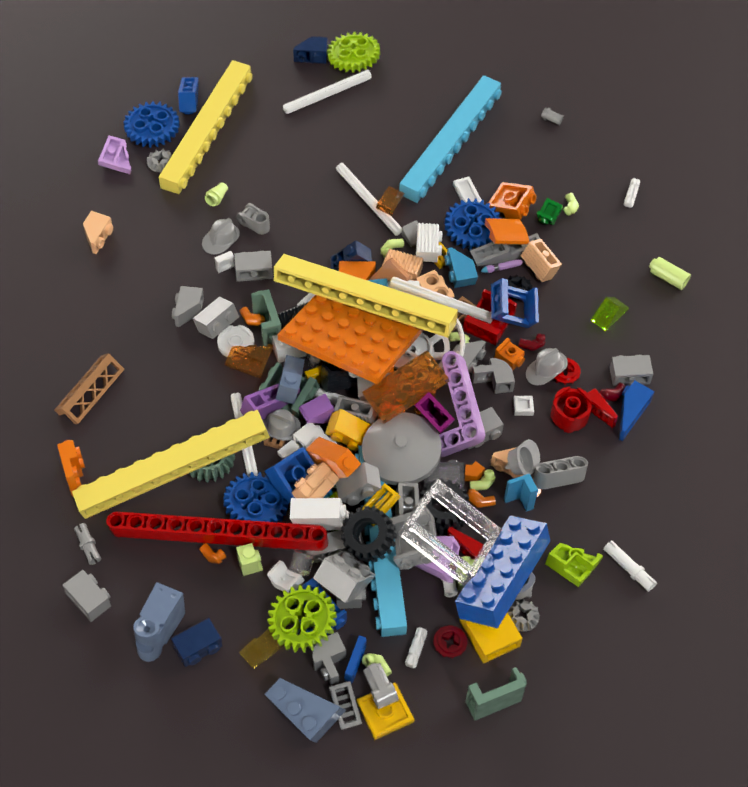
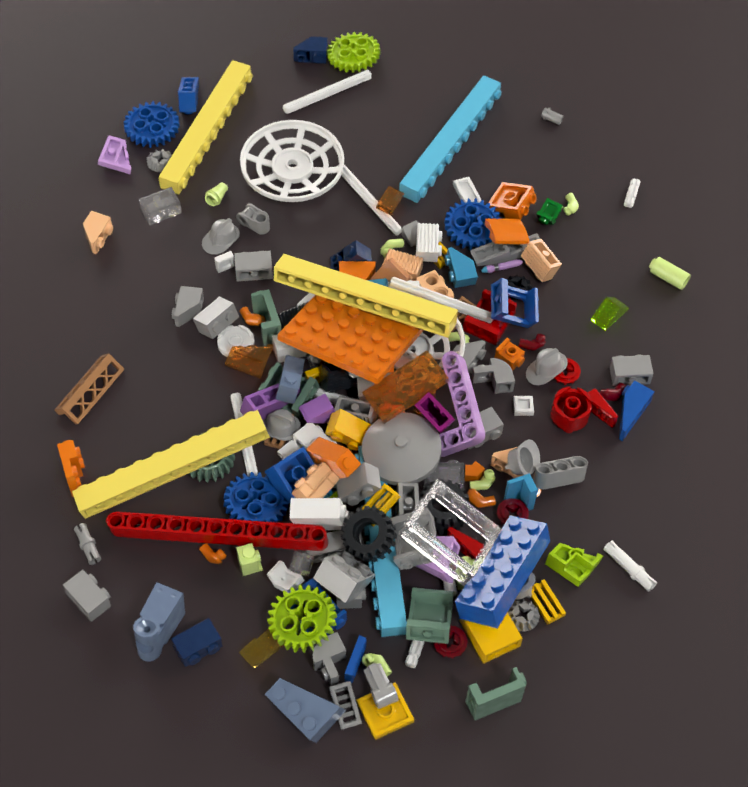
none -> clear brick [139,187,182,225]
none -> white dish [240,120,344,202]
none -> sand green panel [406,588,454,644]
none -> dark red gear [497,498,529,525]
none -> yellow tile [531,579,566,625]

